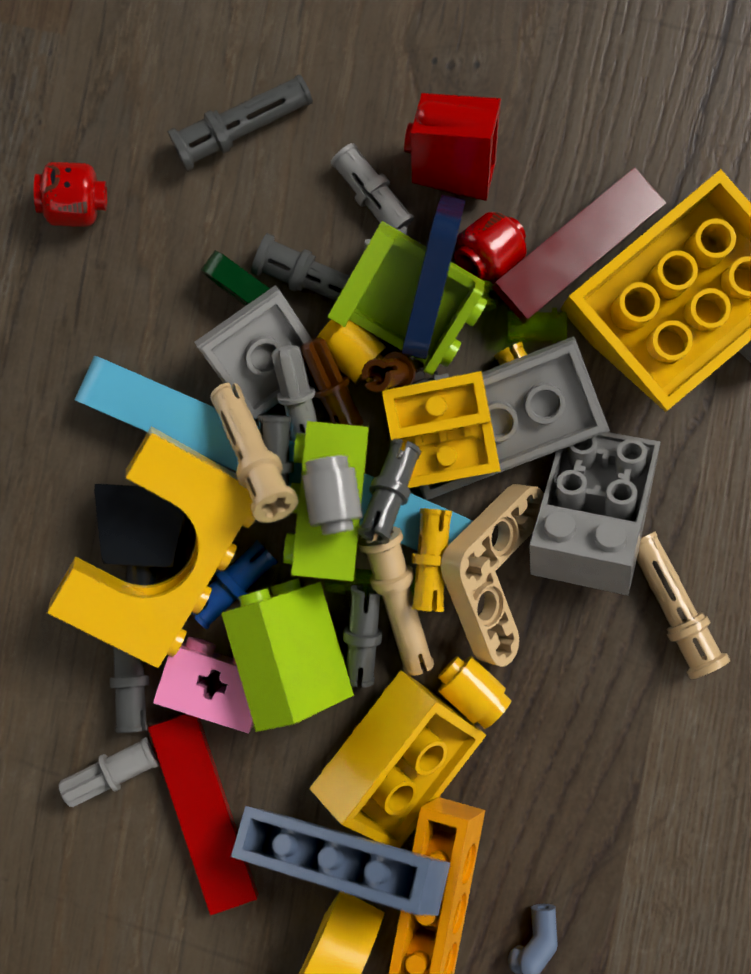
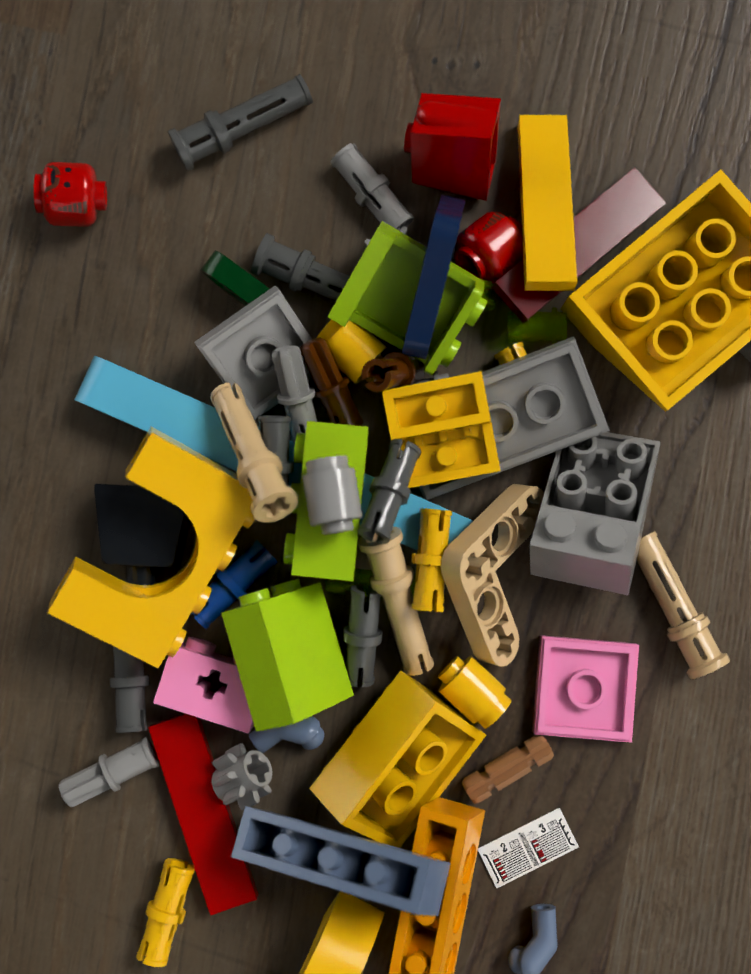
none -> yellow pin [136,858,195,967]
none -> light grey gear [211,743,272,811]
none -> sand blue arm [249,716,325,753]
none -> medium nougat axle [462,735,554,804]
none -> white sticker [478,808,579,888]
none -> yellow tile [517,115,577,291]
none -> bright pink tile [532,635,639,743]

